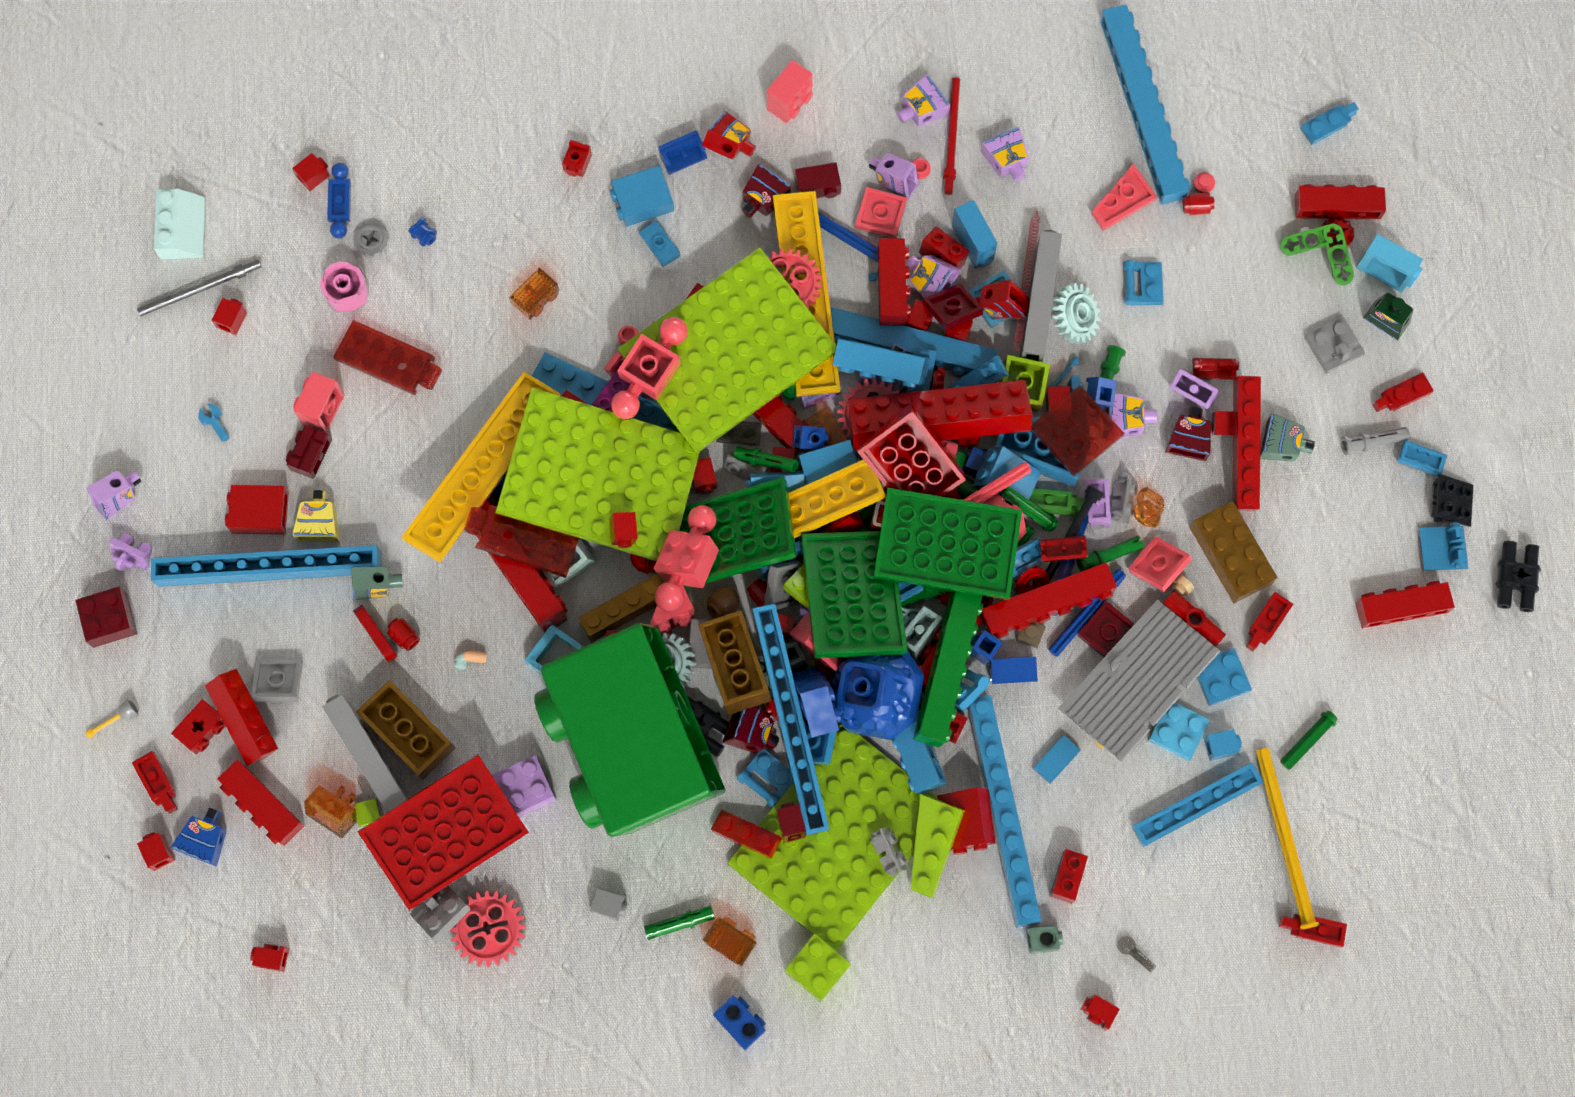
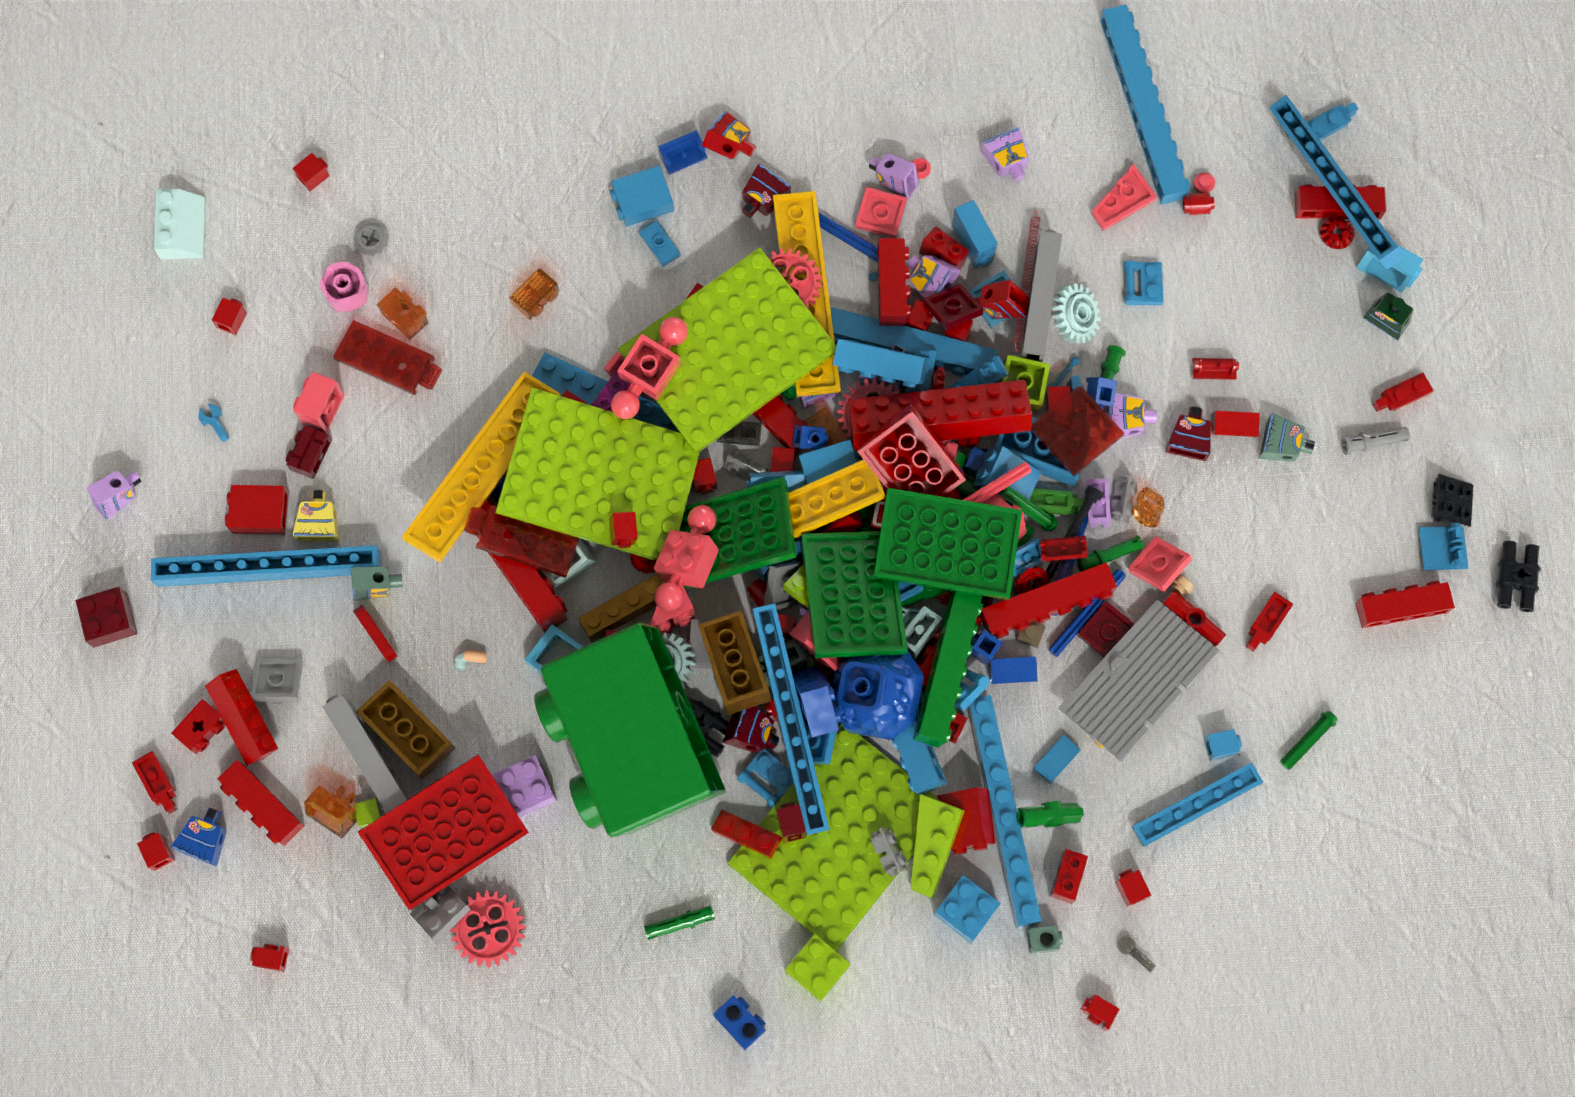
hinge [85,699,139,738] -> none
lavender hips [108,533,152,571] -> none
flat silver bar [137,259,262,316] -> none
blue plate [327,163,351,239] -> none
red brick [387,618,420,651] -> none
blue brick [408,217,437,246] -> none
red brick [562,140,592,177] -> none
light grey brick [590,888,628,921] -> none
coral plate [618,326,639,345] -> none
clear orange brick [702,916,757,968] -> none
medium nougat head [707,587,740,619] -> none
green pin [734,446,799,473] -> none
coral brick [767,60,813,124] -> none
dark red brick [795,162,841,199] -> none
lavender torso [896,74,950,126] -> none
red bar [943,77,960,195] -> none
medium azure plate [1148,703,1210,761] -> none
lavender brick [1169,369,1221,410] -> none
pearl gold brick [1189,501,1278,604] -> none
dark azure plate [1197,648,1252,706] -> none
red brick [1232,376,1261,511] -> none
yellow axle [1256,748,1319,929] -> none
red hinge [1279,914,1347,948] -> none
bright green beam [1280,224,1354,286] -> none
light grey hinge [1304,317,1365,374] -> none
dark azure plate [1397,440,1447,477] -> none
none -> clear orange brick [376,287,428,340]
none -> dark azure brick [934,875,1001,943]
none -> green piece [1016,801,1084,828]
none -> red brick [1115,869,1151,907]
none -> dark azure brick [1269,95,1405,269]

